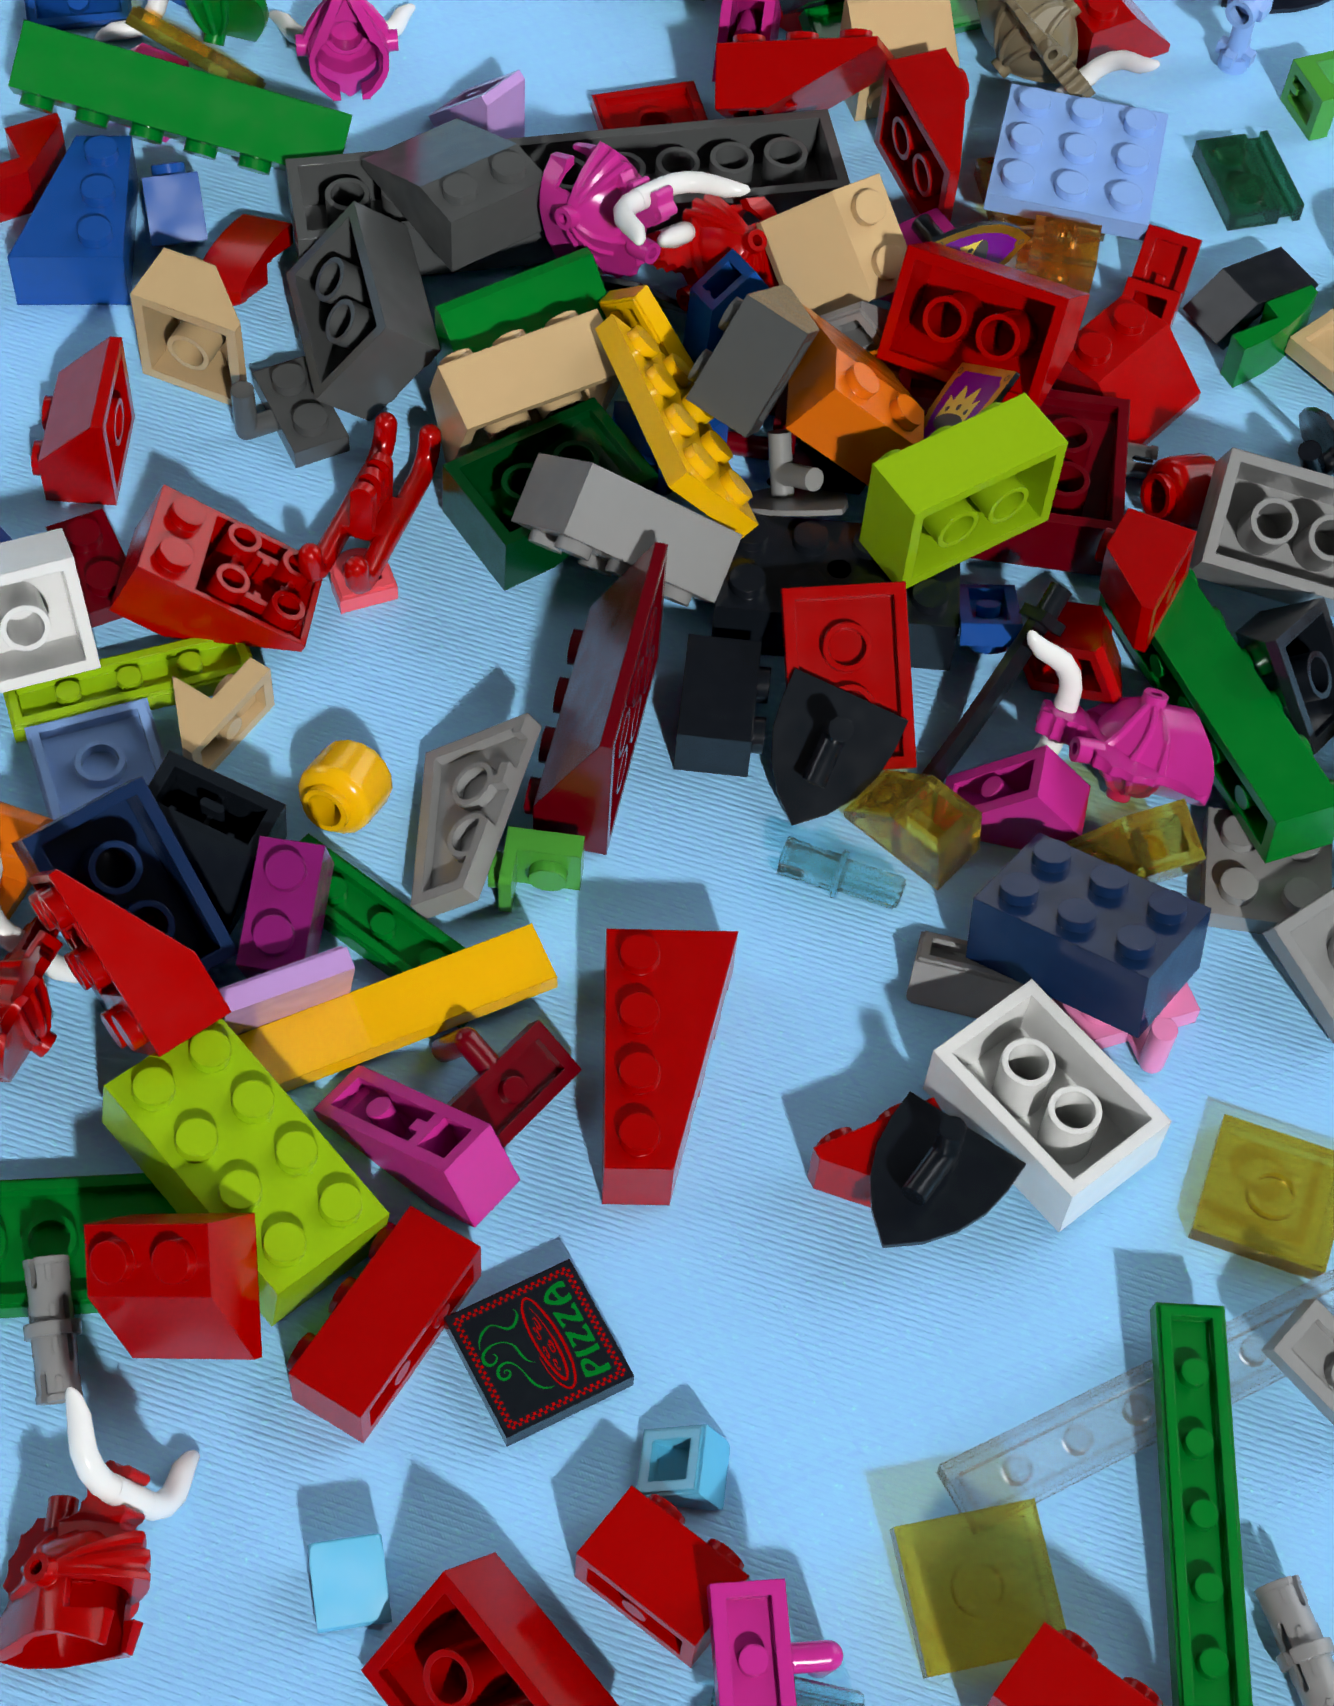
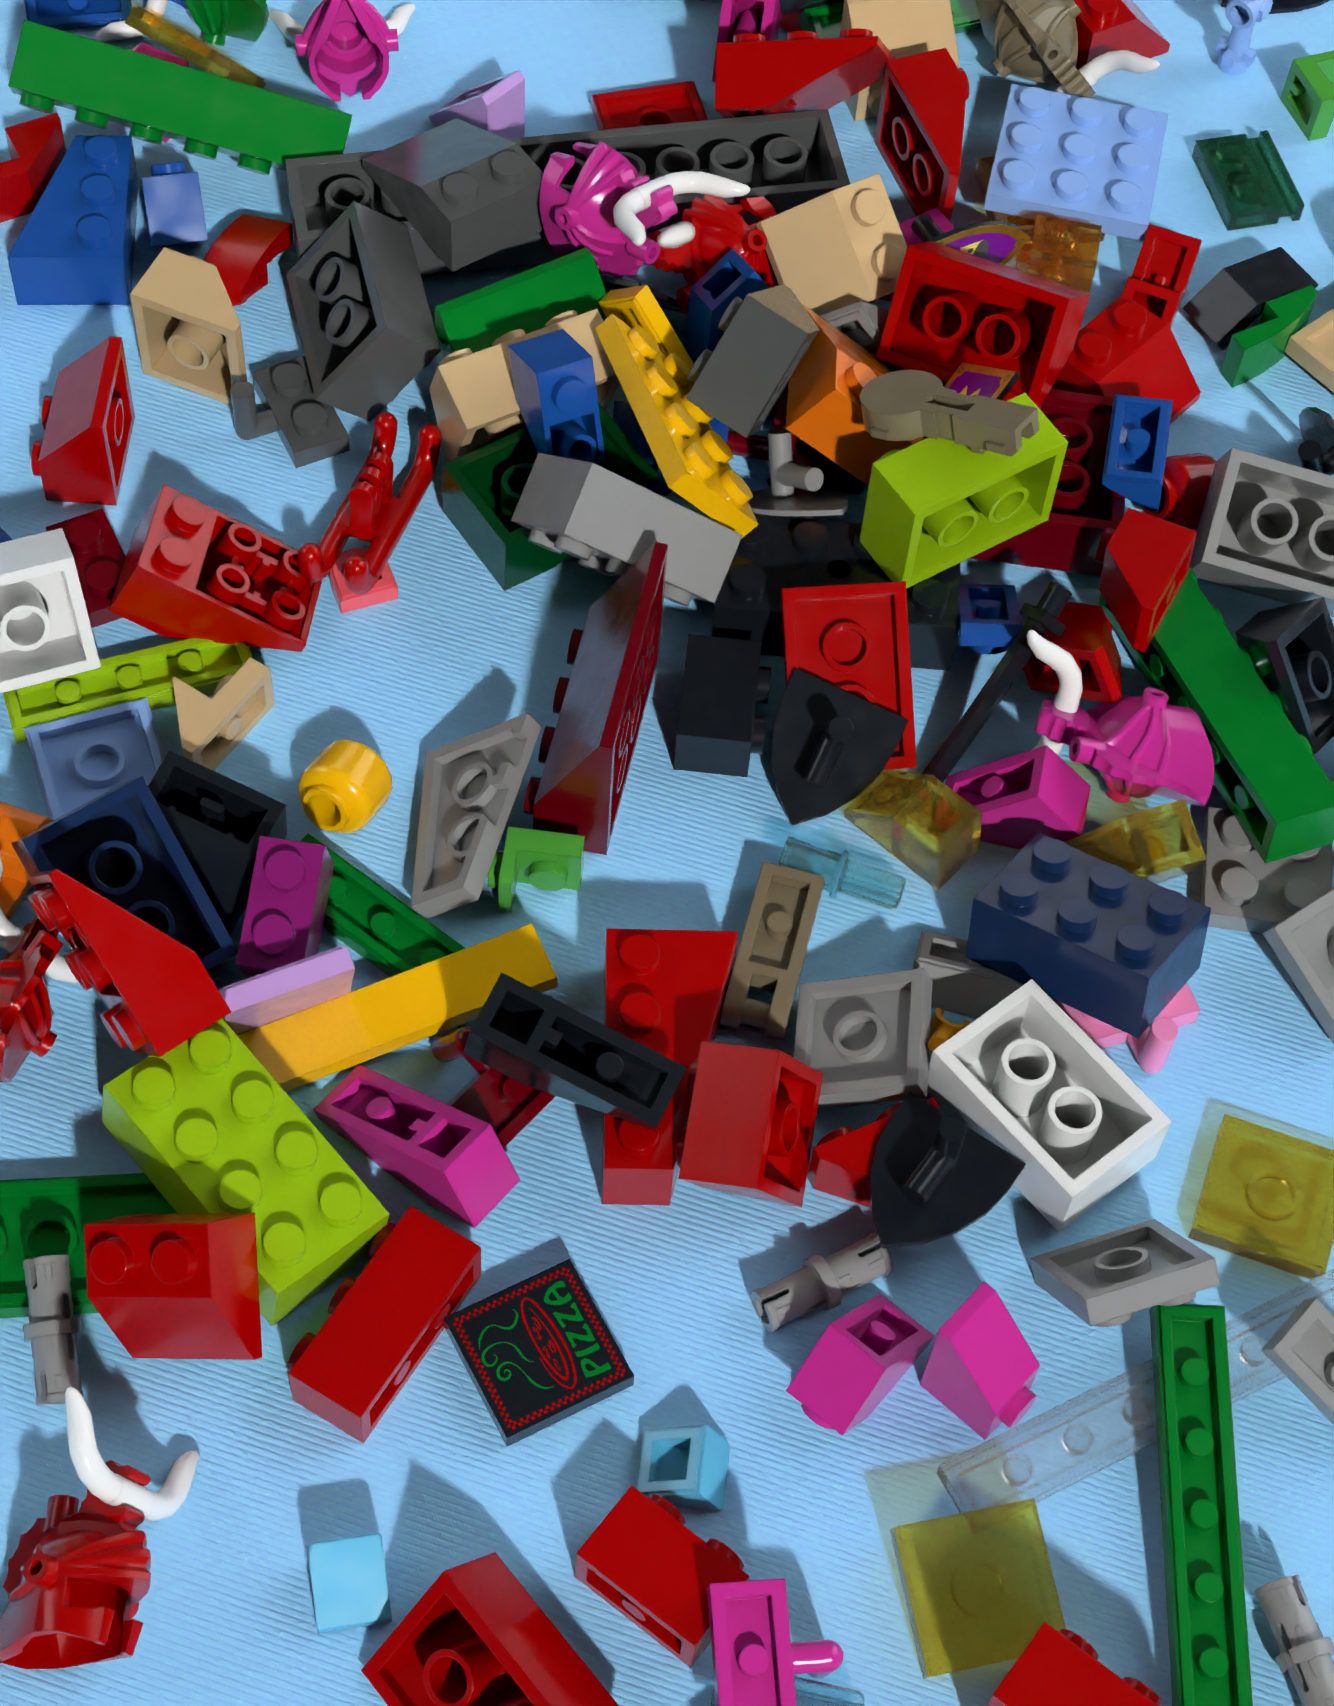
none -> black slope [463,972,687,1131]
none -> blue slope [508,329,606,466]
none -> red slope [676,1041,823,1207]
none -> dark tan plate [720,862,825,1040]
none -> light grey pin [751,1233,893,1332]
none -> dark pink slope [786,1293,935,1435]
none -> light grey plate [794,968,933,1109]
none -> dark tan piece [860,370,1039,456]
none -> dark pink slope [920,1281,1040,1440]
none -> light orange hand [928,1008,972,1052]
none -> light grey plate [1030,1219,1220,1327]
none -> blue slope [1102,394,1173,513]

